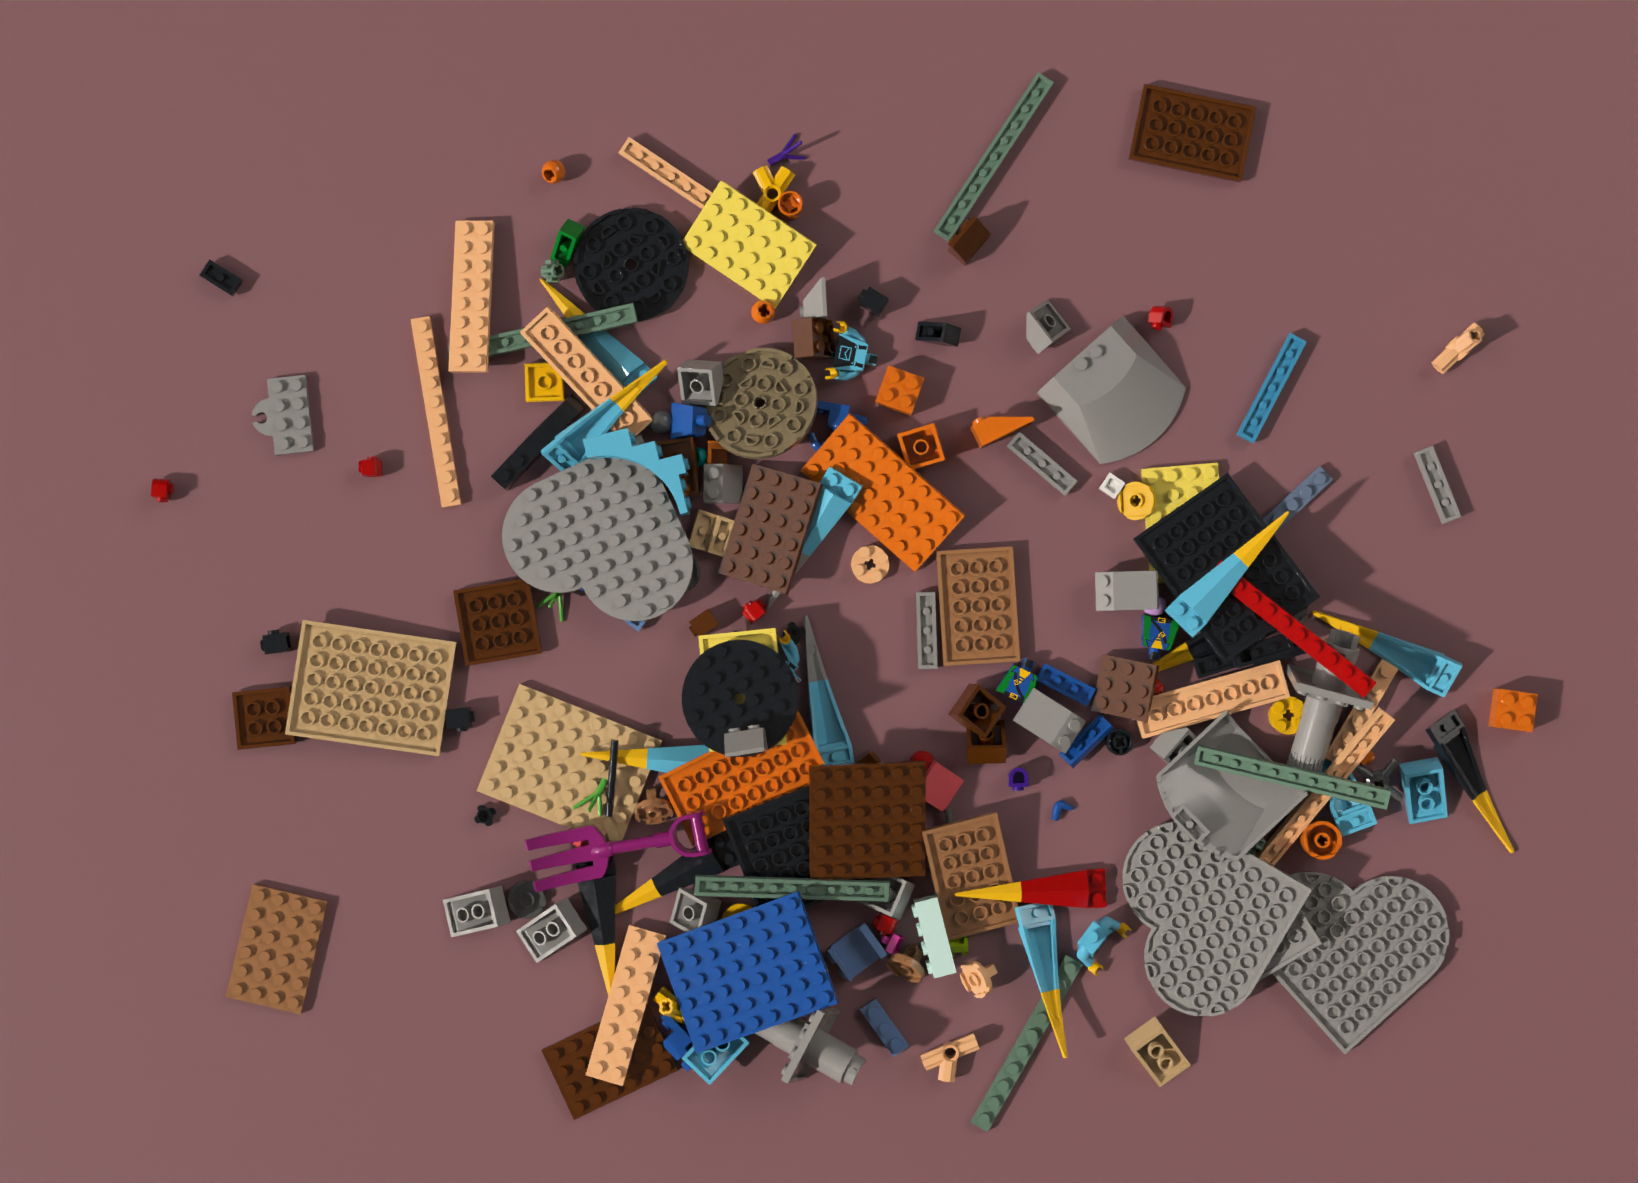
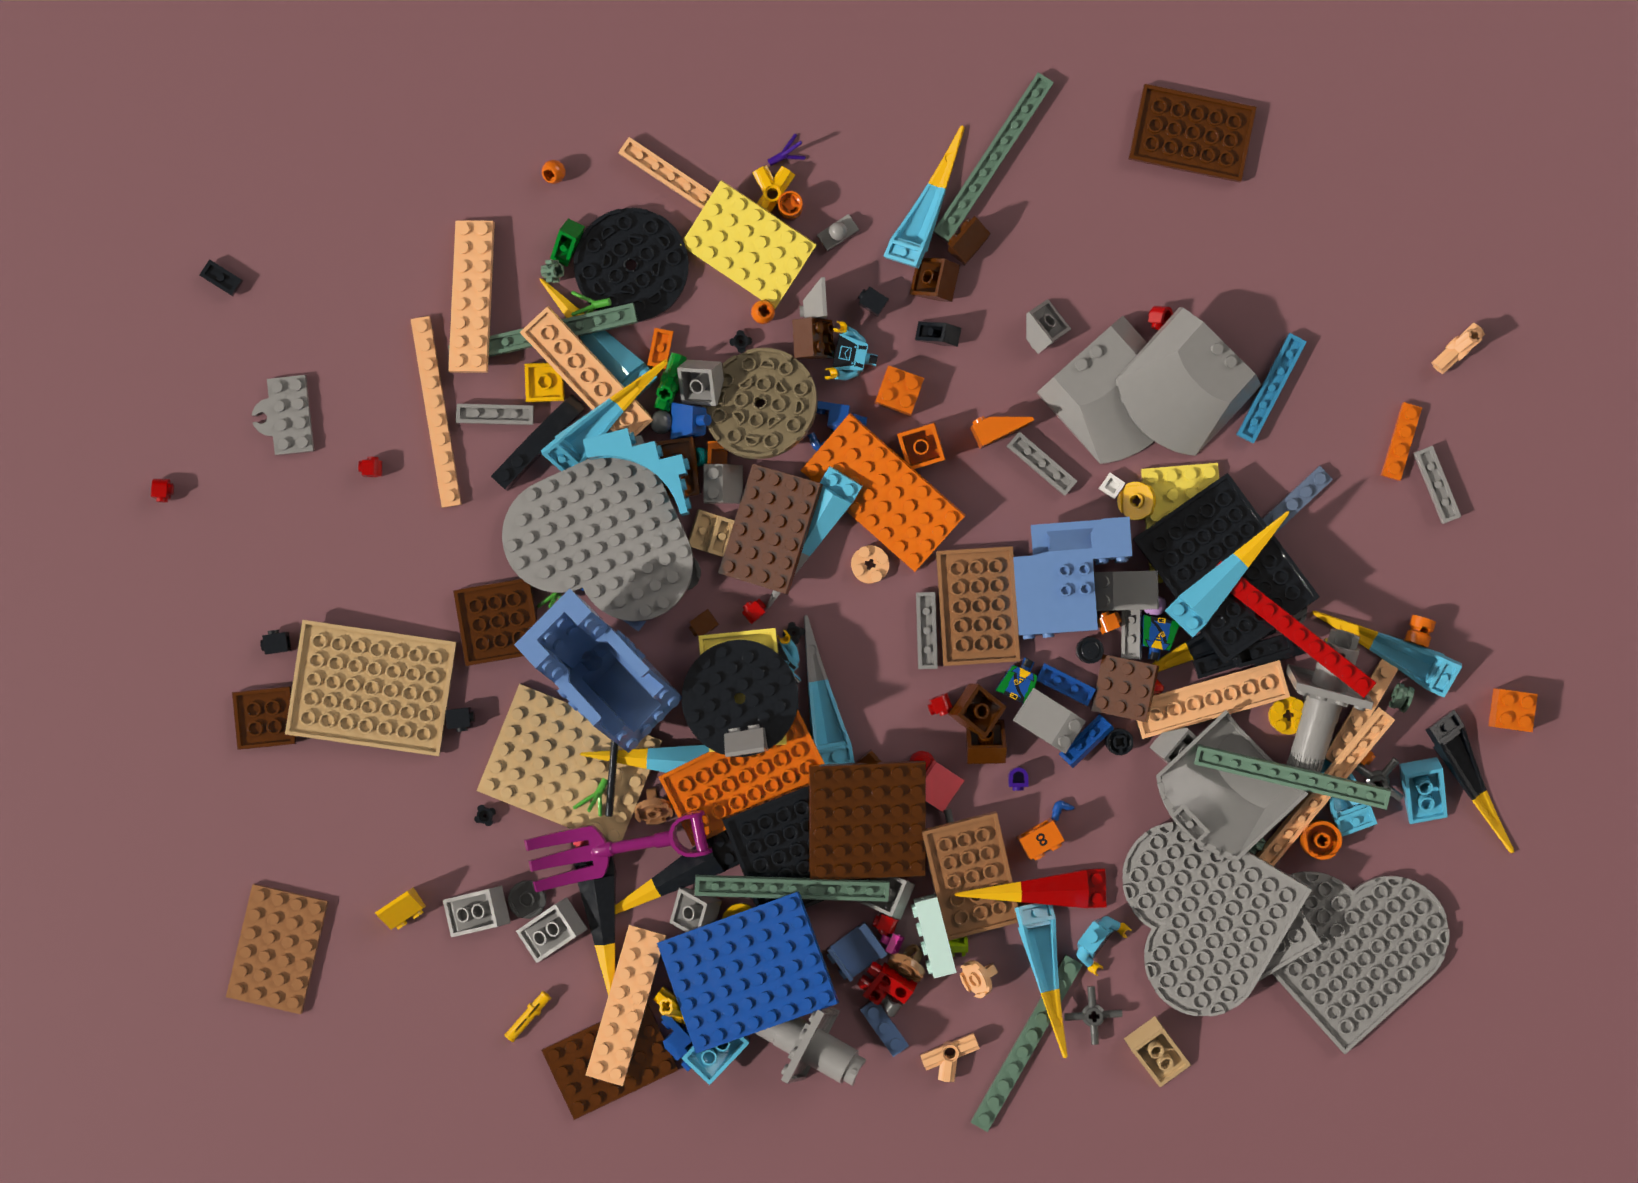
none -> yellow slope [375,887,426,930]
none -> light grey plate [456,404,534,425]
none -> yellow pin [504,991,551,1042]
none -> medium blue piece [514,589,682,753]
none -> bright green plant [571,291,612,316]
none -> orange plate [647,328,674,369]
none -> green piece [654,352,687,412]
none -> black plate [729,330,752,353]
none -> light grey tile [817,214,859,252]
none -> red hips [857,961,917,1017]
none -> medium azure plate [884,125,965,269]
none -> reddish brown slope [910,257,960,302]
none -> red plate [927,693,953,716]
none -> medium blue piece [1013,517,1132,639]
none -> orange brick [1016,818,1065,860]
none -> dark grey bar [1064,986,1123,1045]
none -> black wheel [1076,637,1104,663]
none -> orange plate [1097,611,1122,634]
none -> light grey windscreen [1116,307,1261,456]
none -> light grey plate [1121,610,1142,659]
none -> orange plate [1381,402,1422,481]
none -> sand green wheel [1389,683,1415,713]
none -> orange wheel [1404,615,1436,648]

